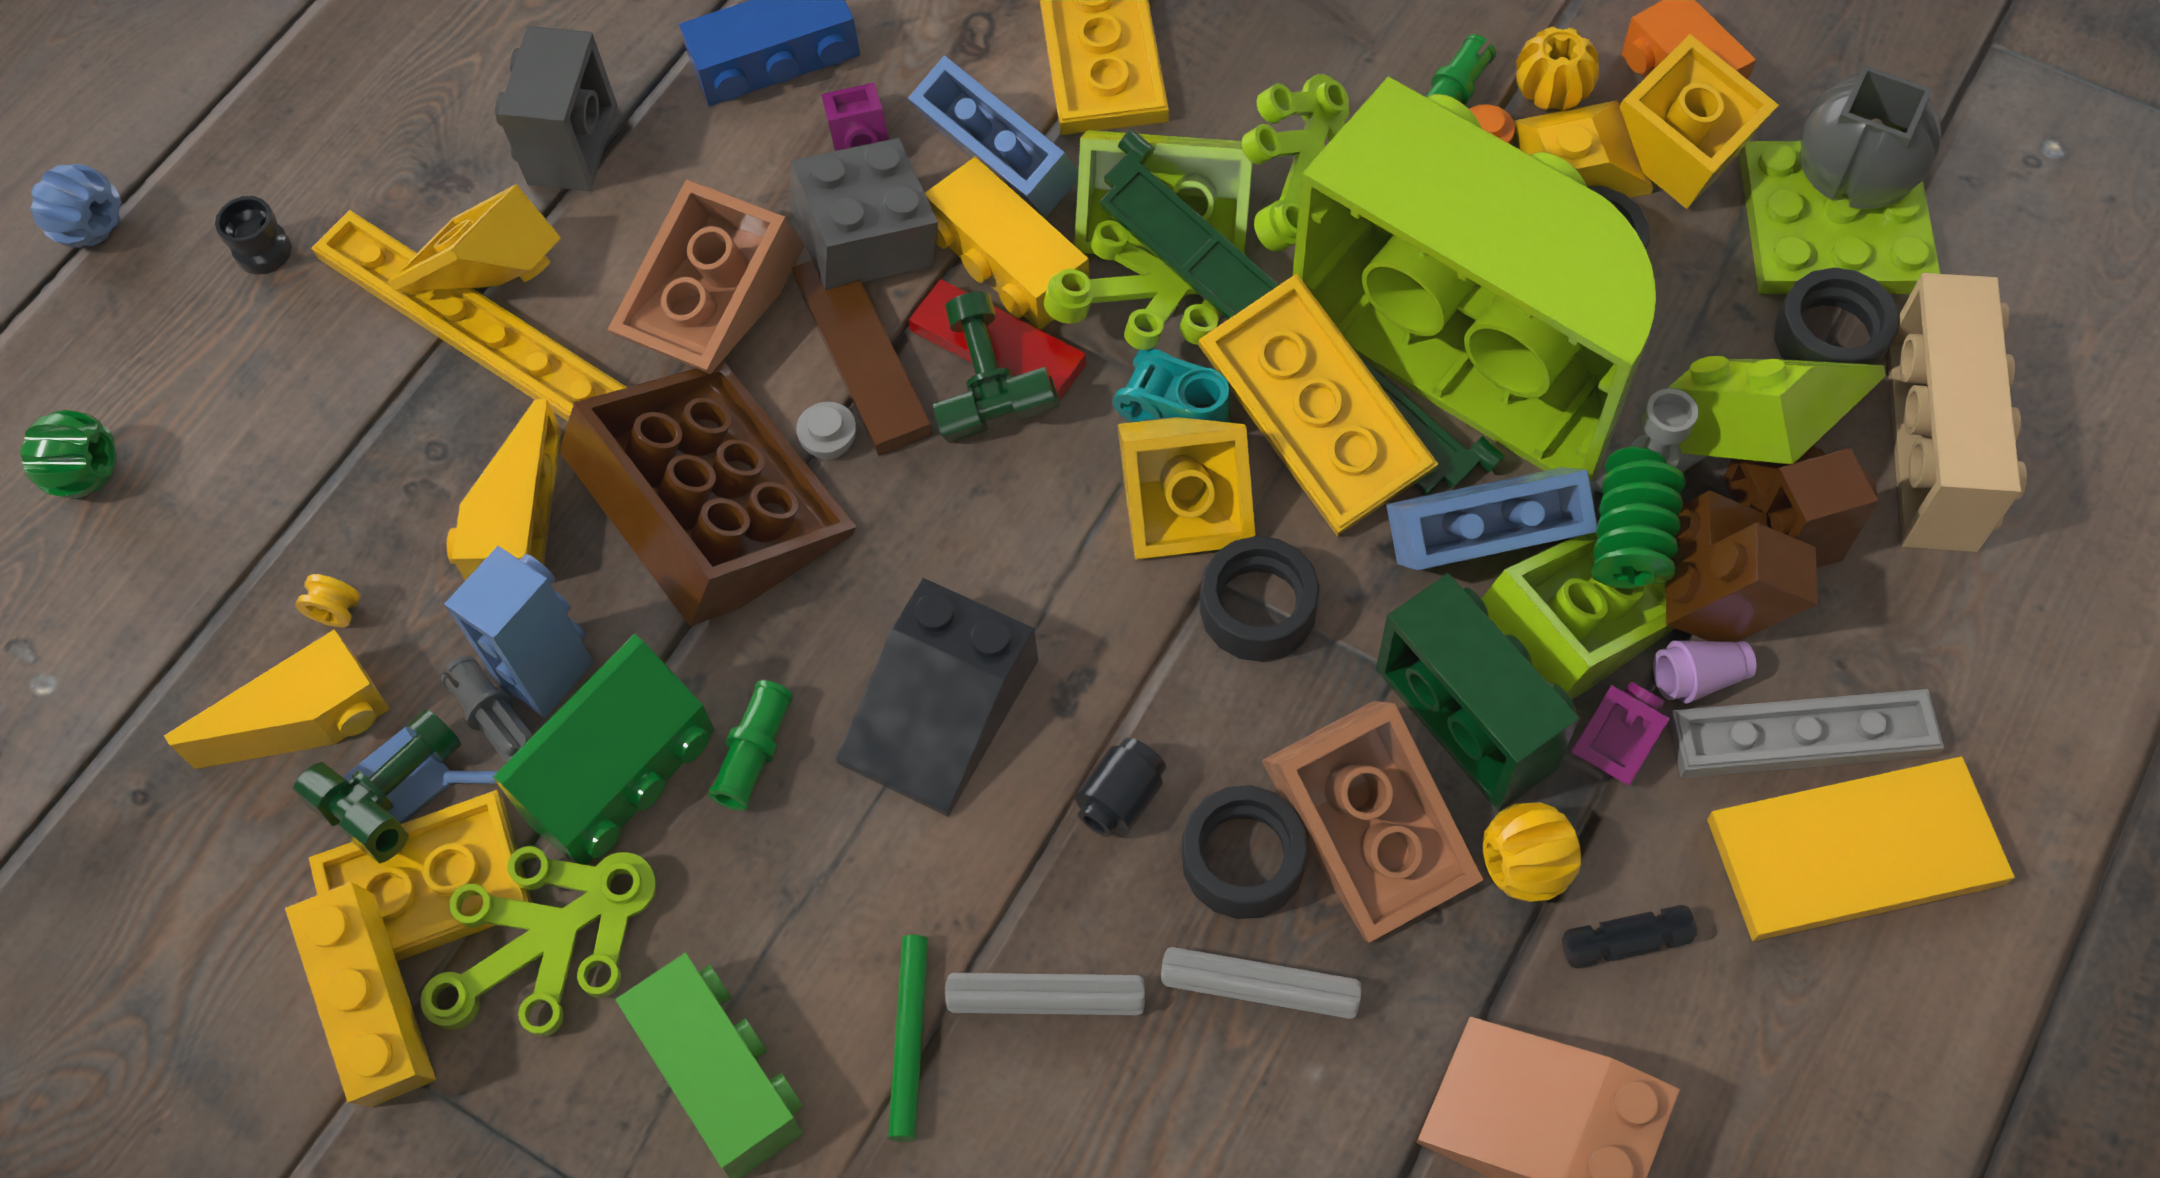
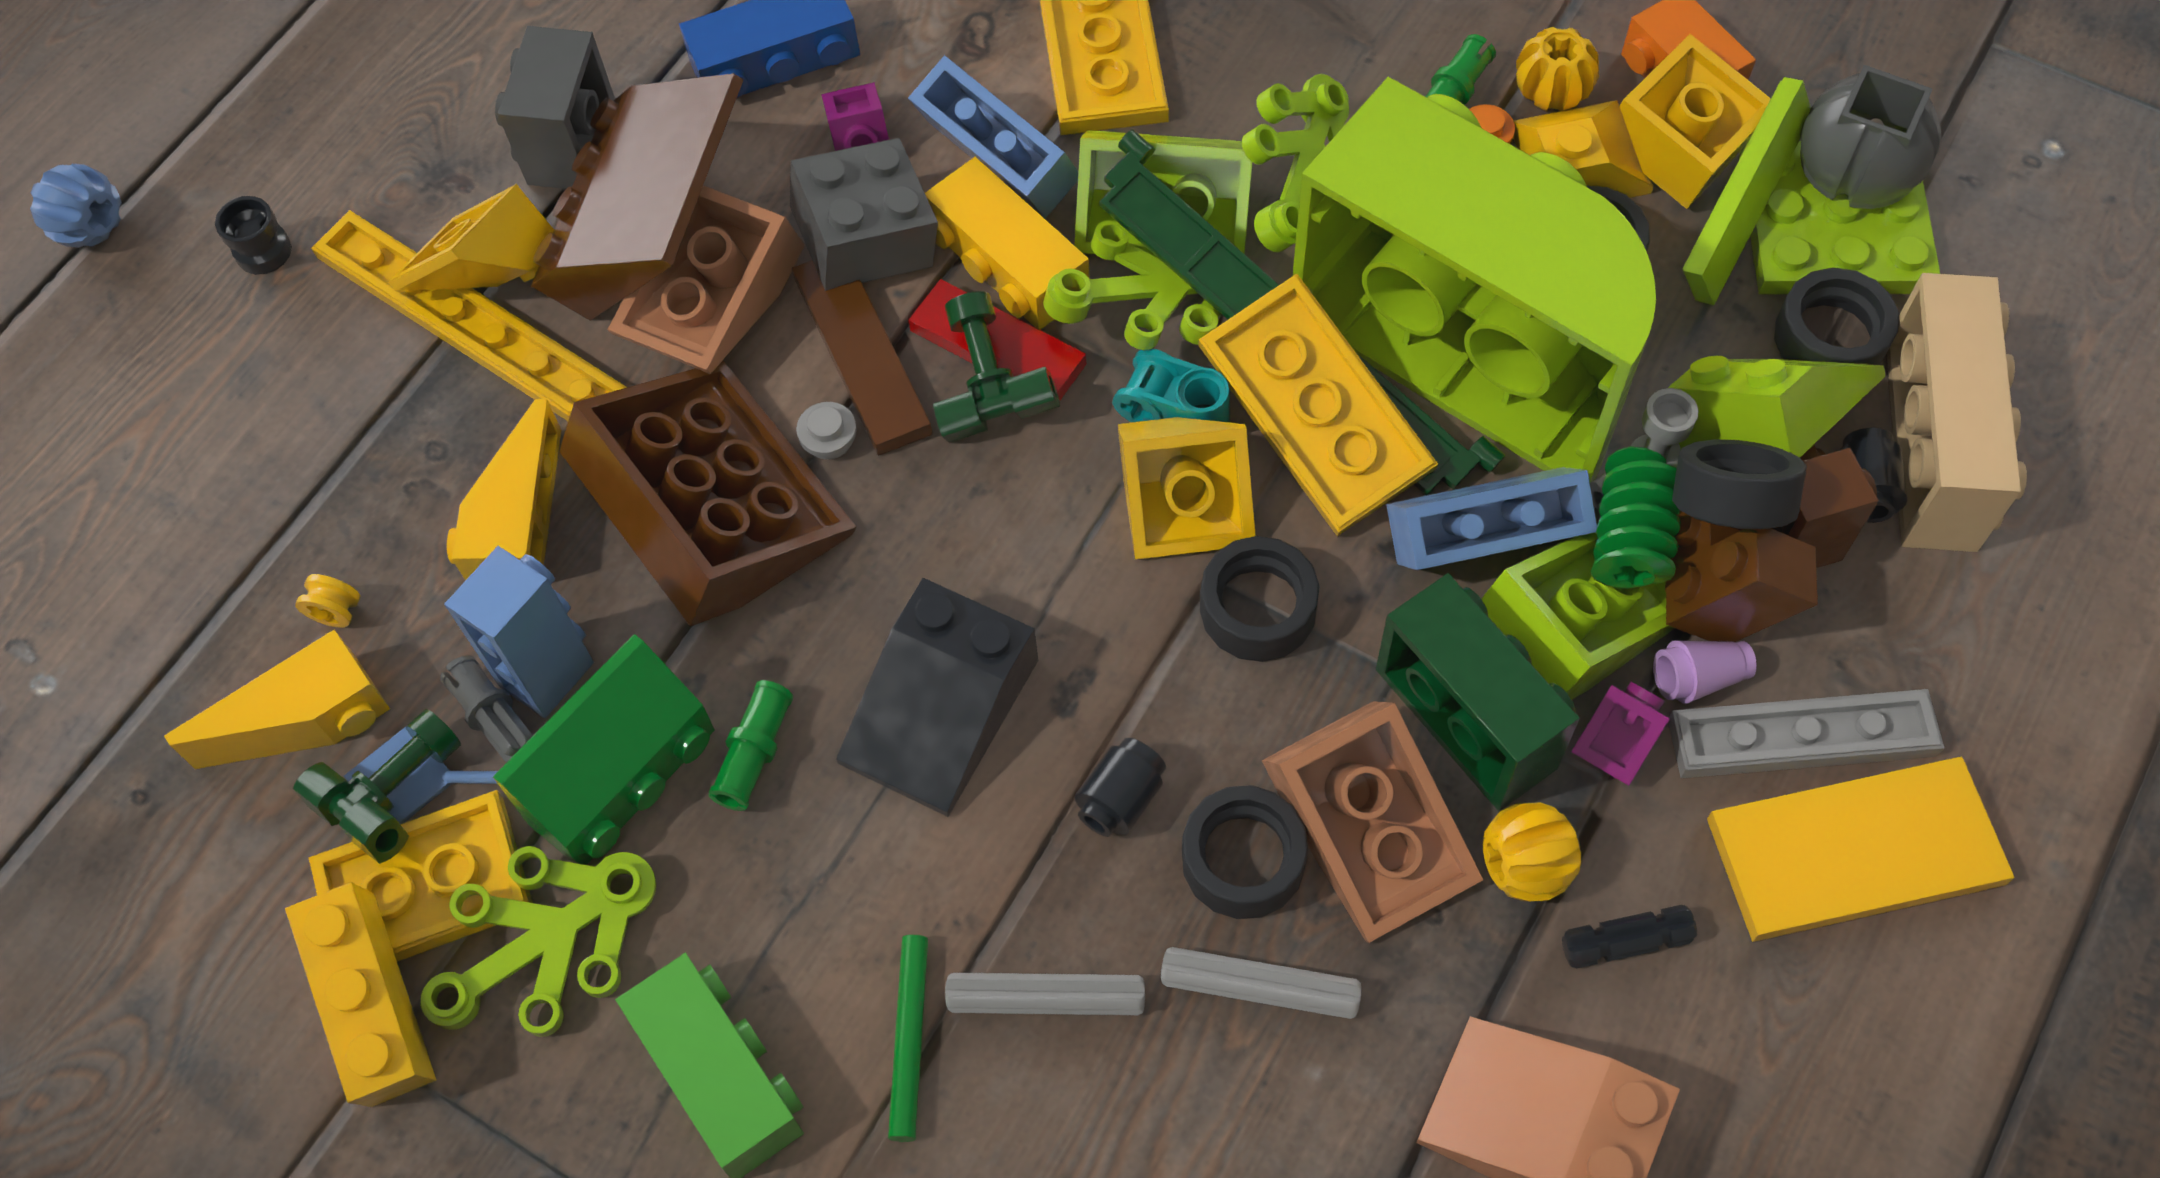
green piece [20,409,117,499] -> none
none -> slope [531,73,743,321]
none -> black tyre [1672,439,1807,529]
none -> lime tile [1682,77,1811,305]
none -> black brick [1839,427,1907,523]

